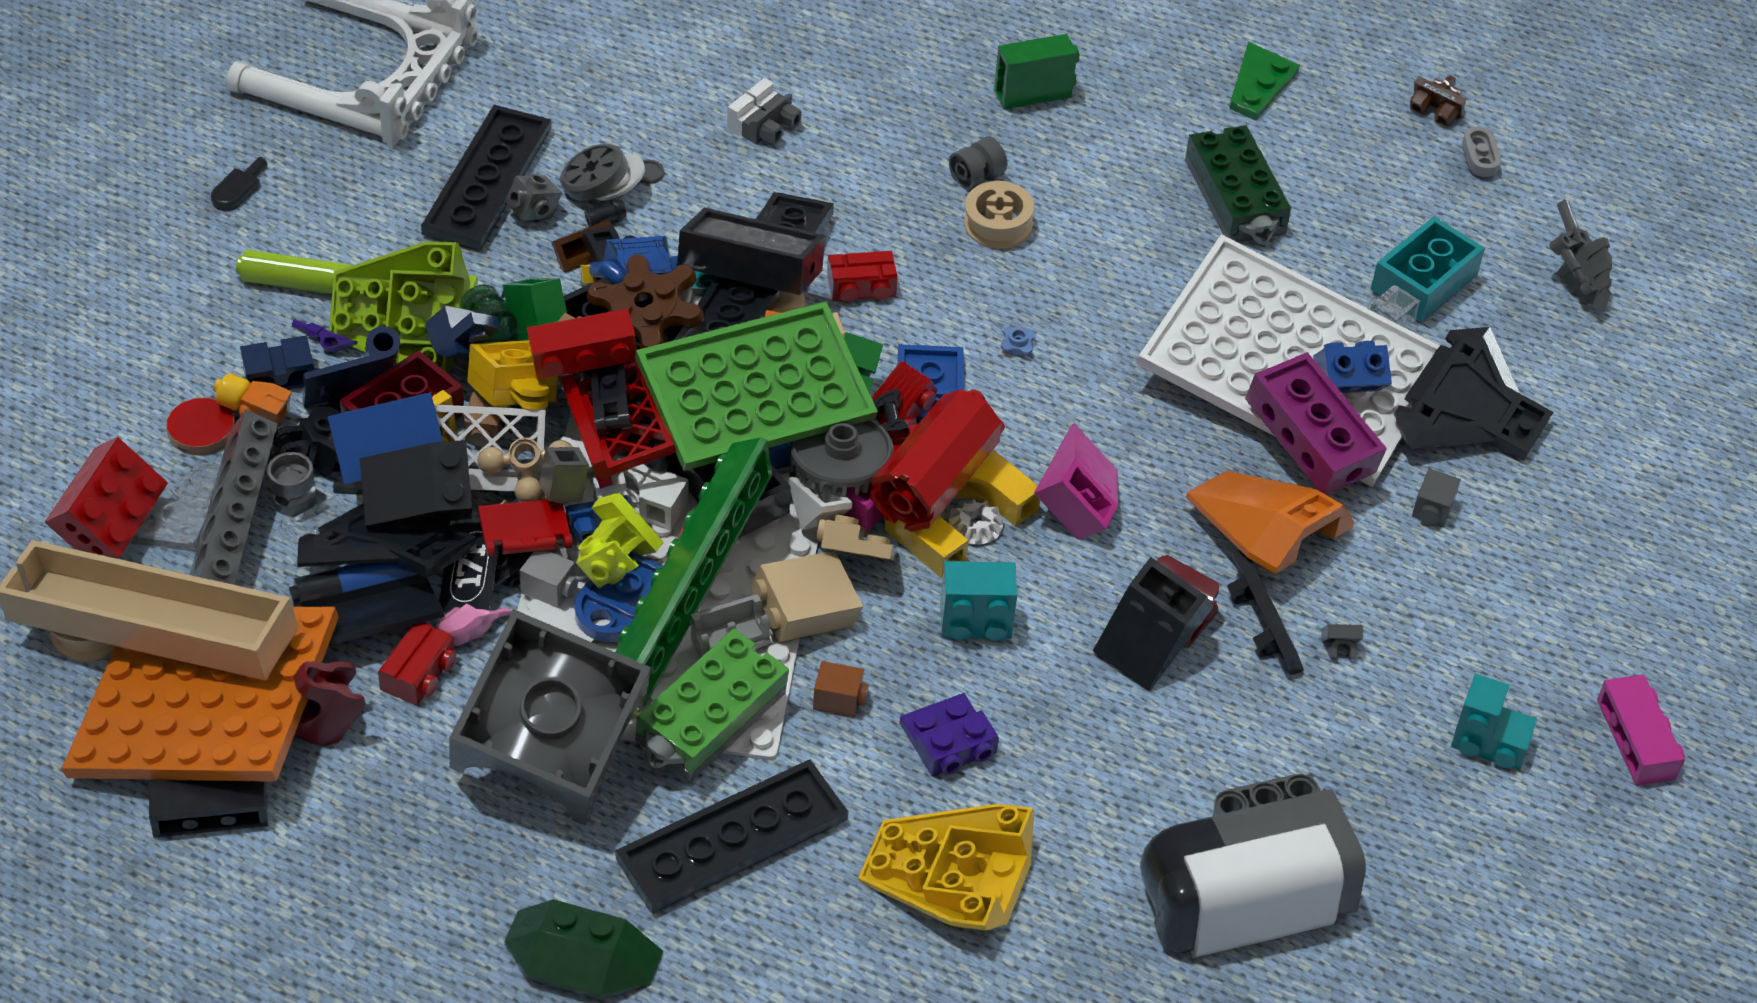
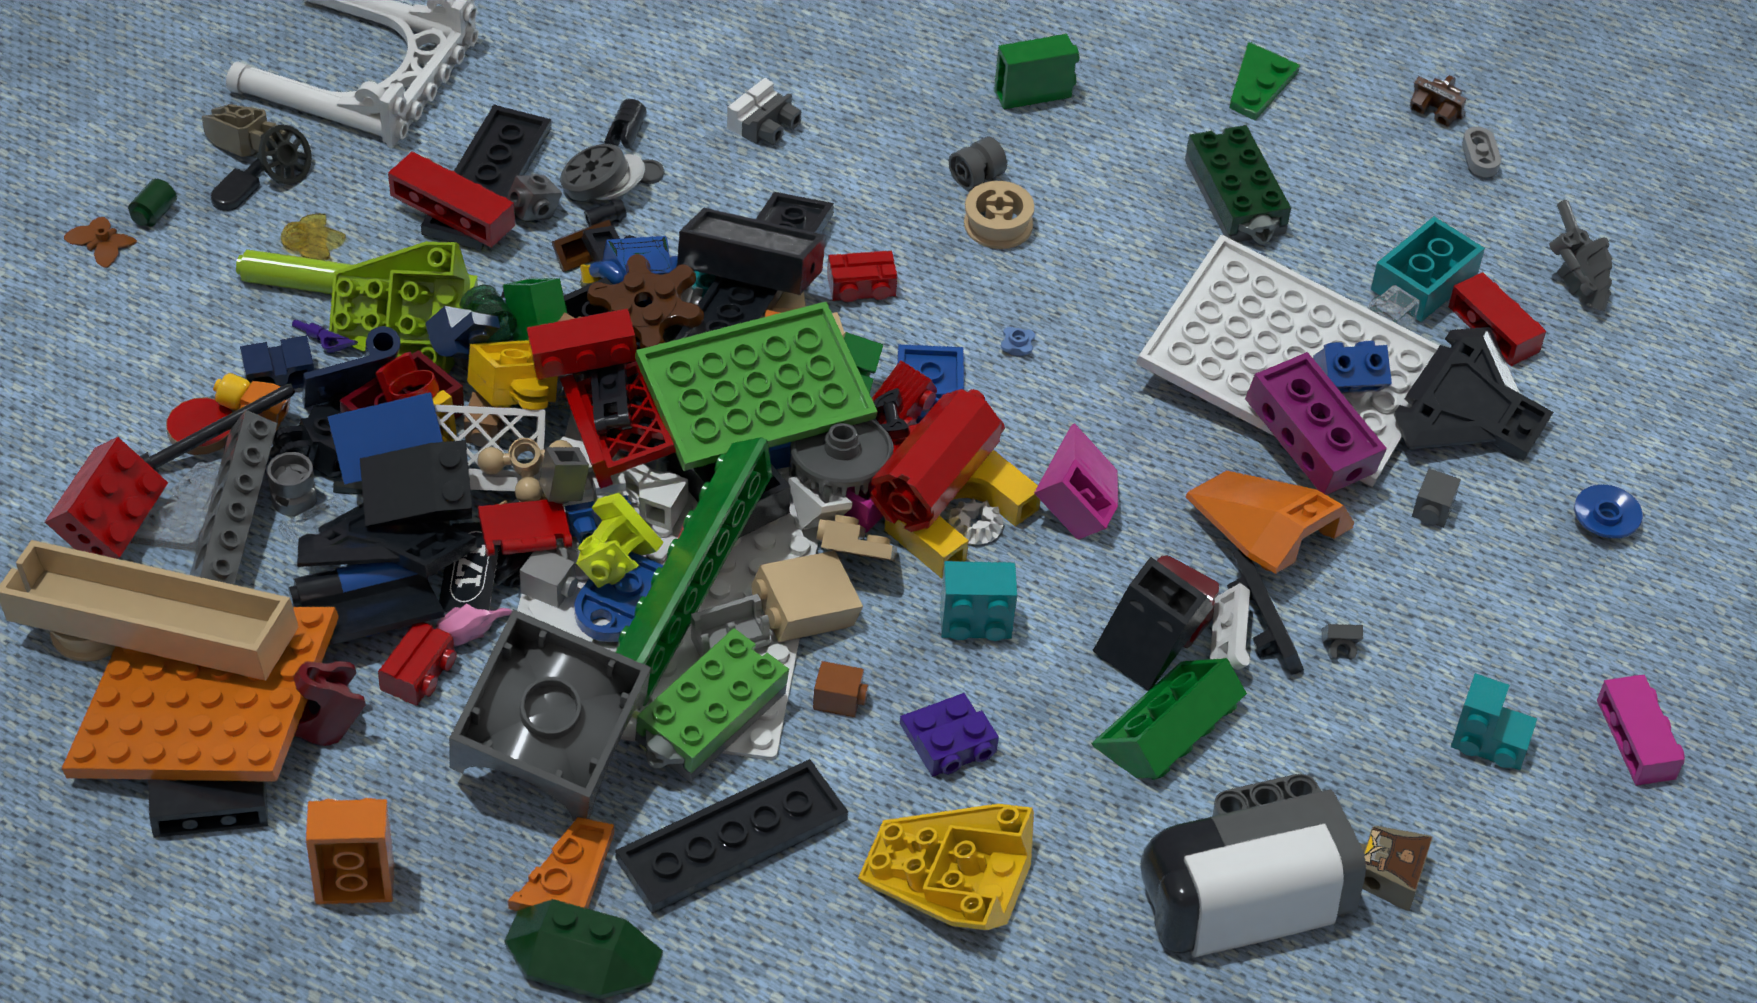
none -> dark orange piece [64,217,137,268]
none -> dark green brick [128,178,177,227]
none -> black bar [140,384,295,473]
none -> dark tan hinge [202,104,286,157]
none -> pearl dark grey wheel [256,125,312,184]
none -> clear yellow plate [280,213,346,260]
none -> orange brick [306,798,394,904]
none -> red piece [376,351,439,402]
none -> red brick [388,151,515,248]
none -> orange wing [508,817,615,911]
none -> black hinge [604,99,647,149]
none -> green slope [1091,658,1247,780]
none -> white plate [1210,583,1250,670]
none -> torso [1360,826,1433,911]
none -> red brick [1448,272,1546,366]
none -> blue dish [1574,484,1643,538]

